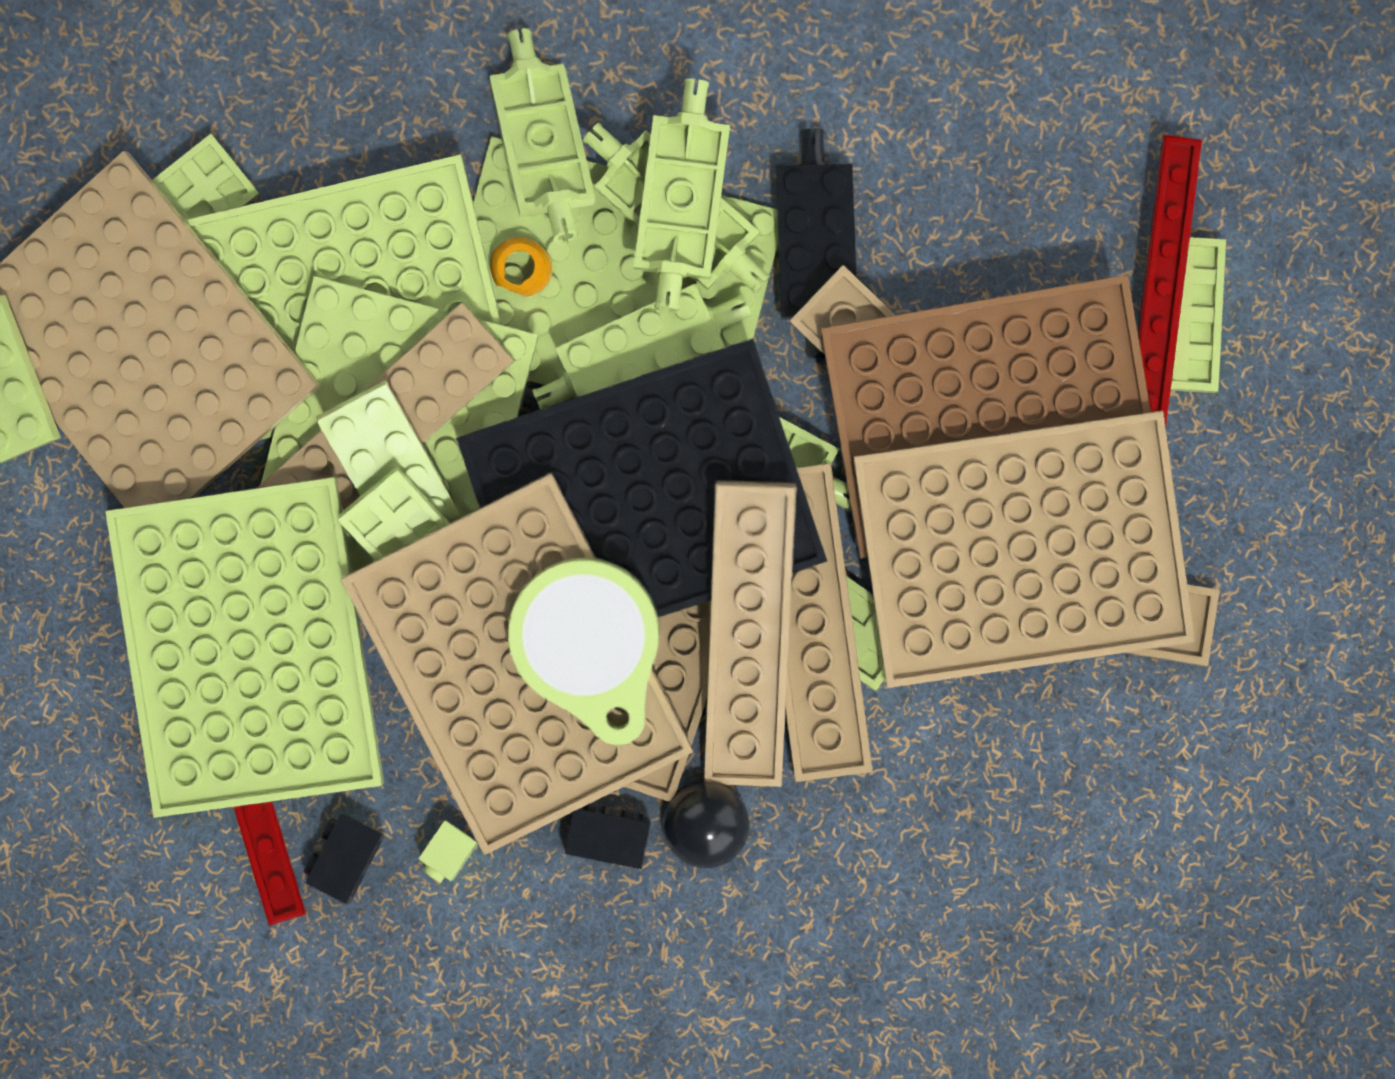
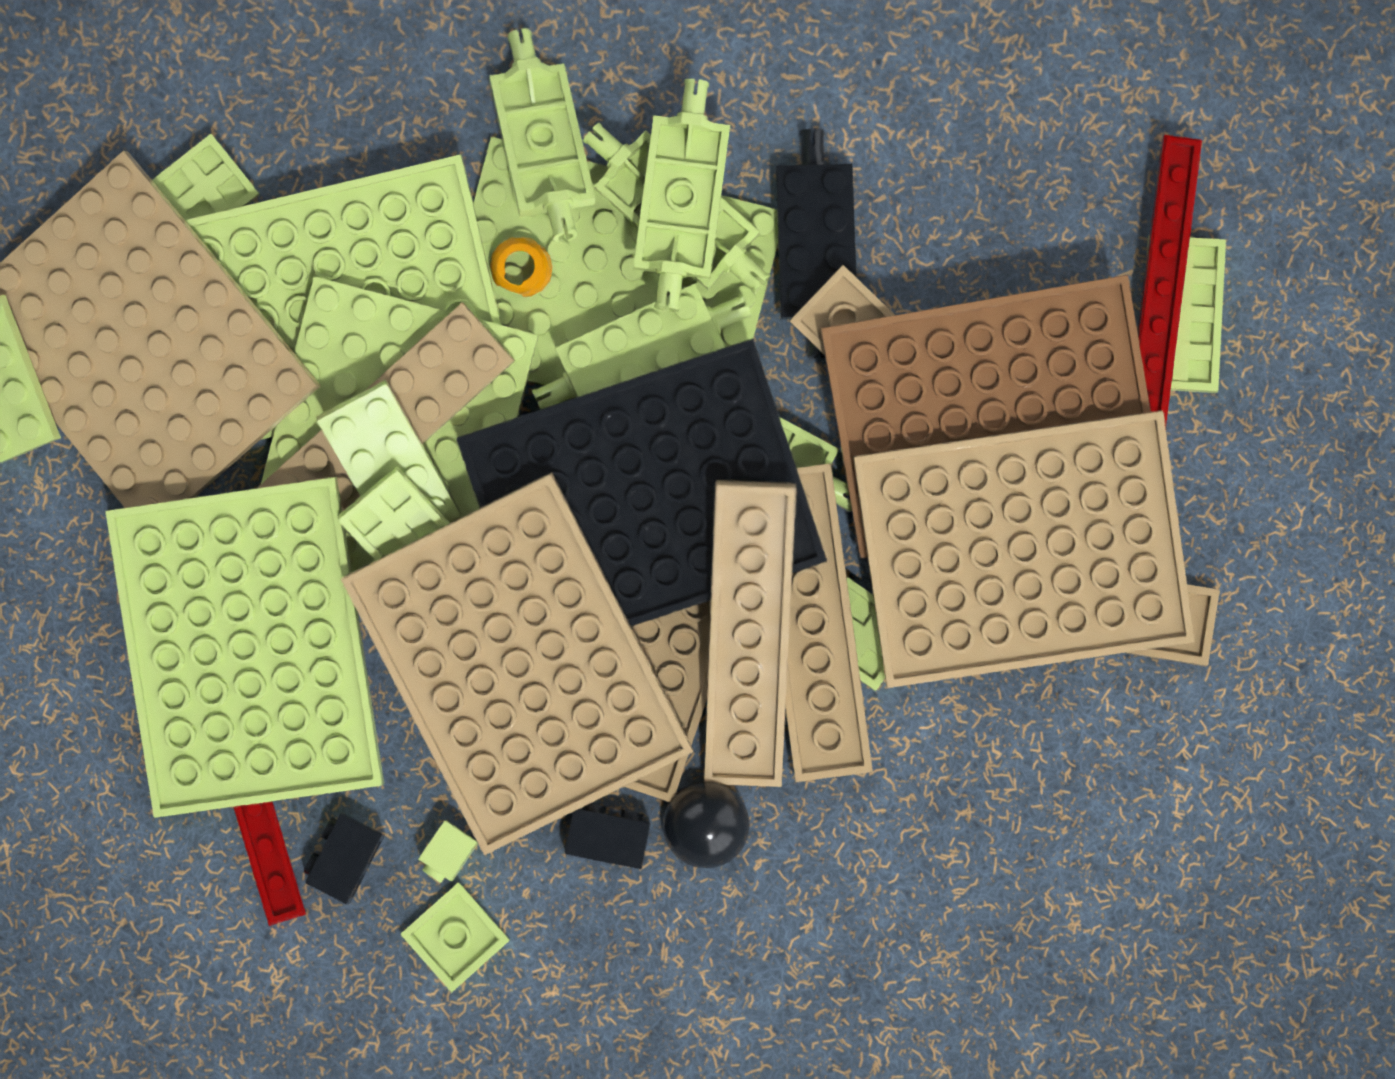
piece [508,557,659,746] -> none
none -> yellowish green tile [400,882,510,993]

